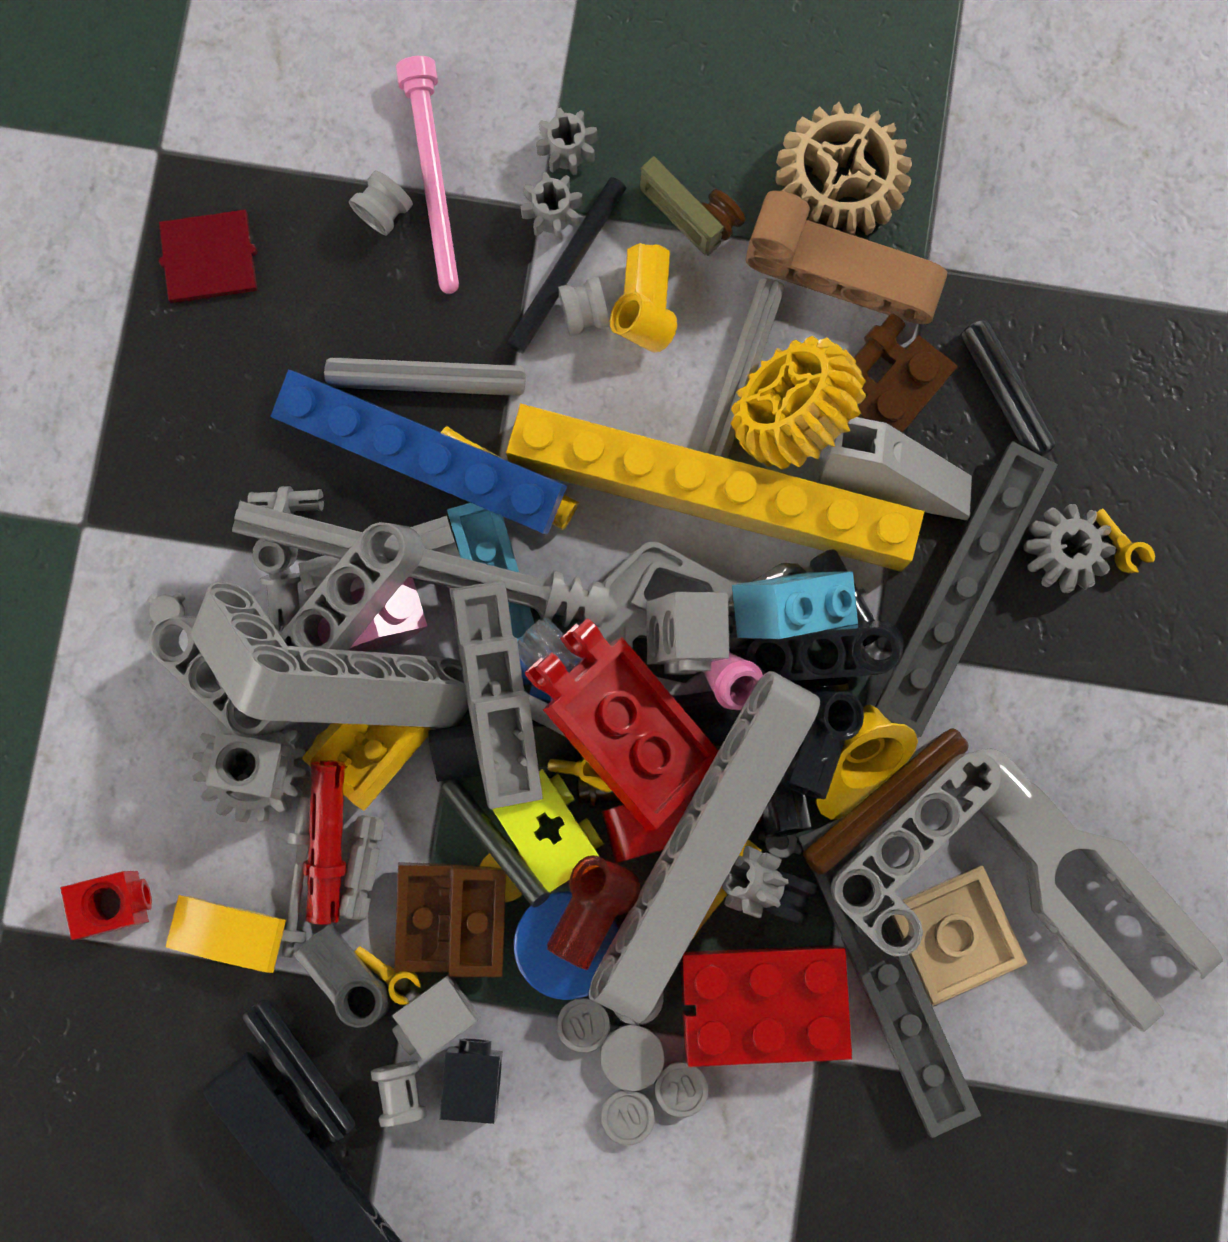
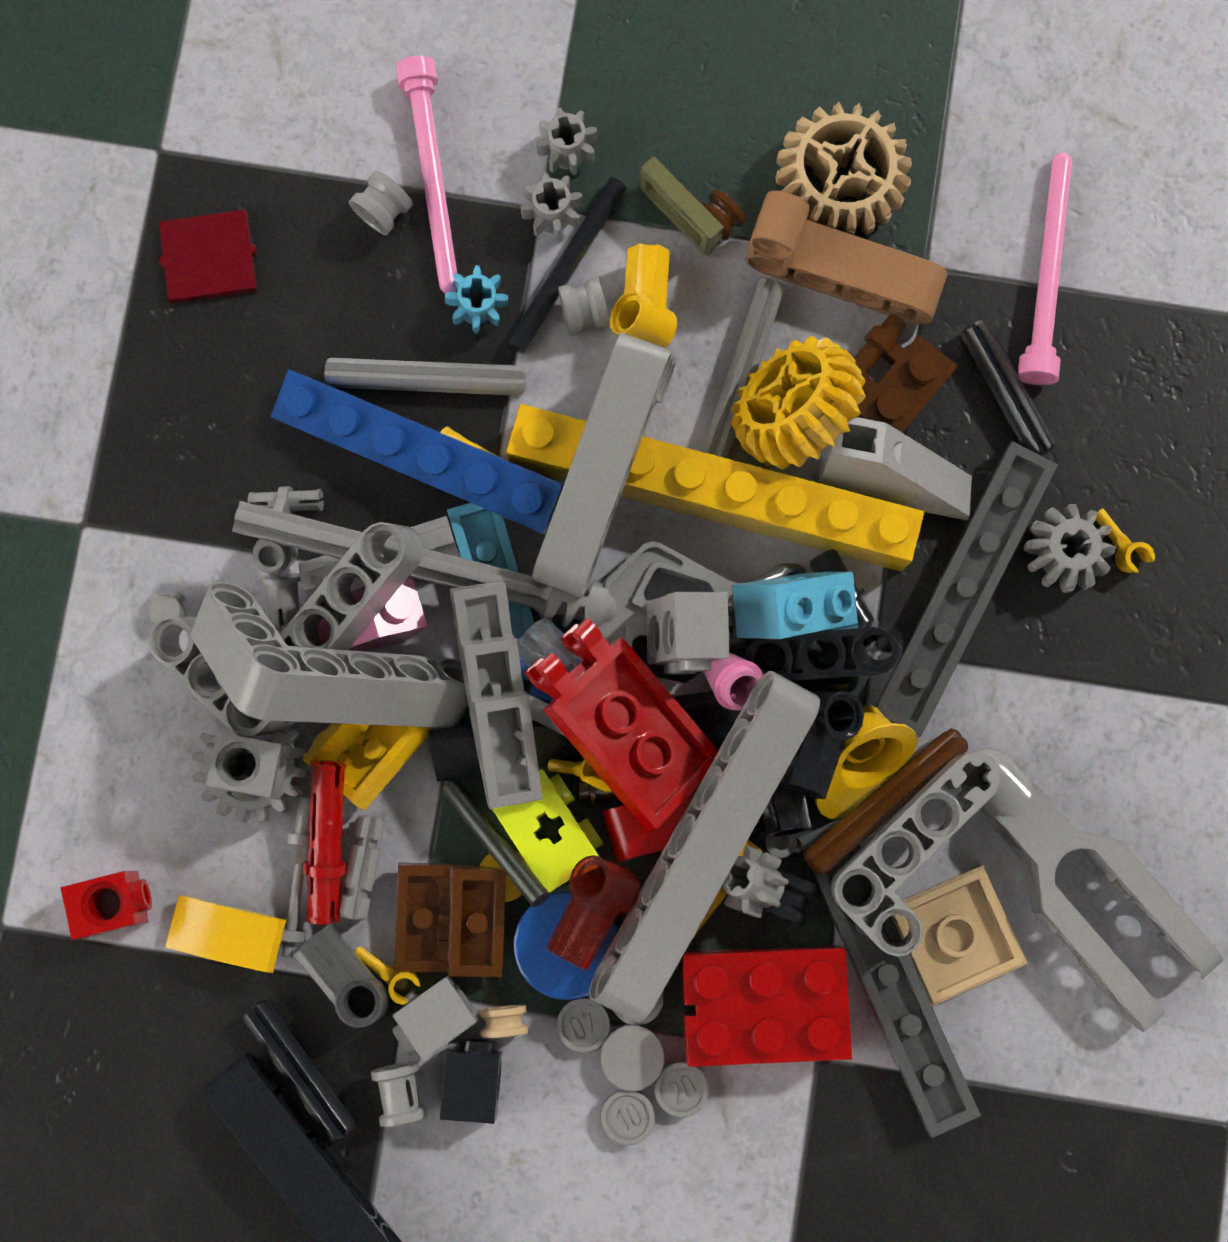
none -> medium azure gear [445,265,508,334]
none -> tan bush [478,1005,528,1038]
none -> light grey beam [532,332,676,598]
none -> bright pink piece [1018,153,1072,385]

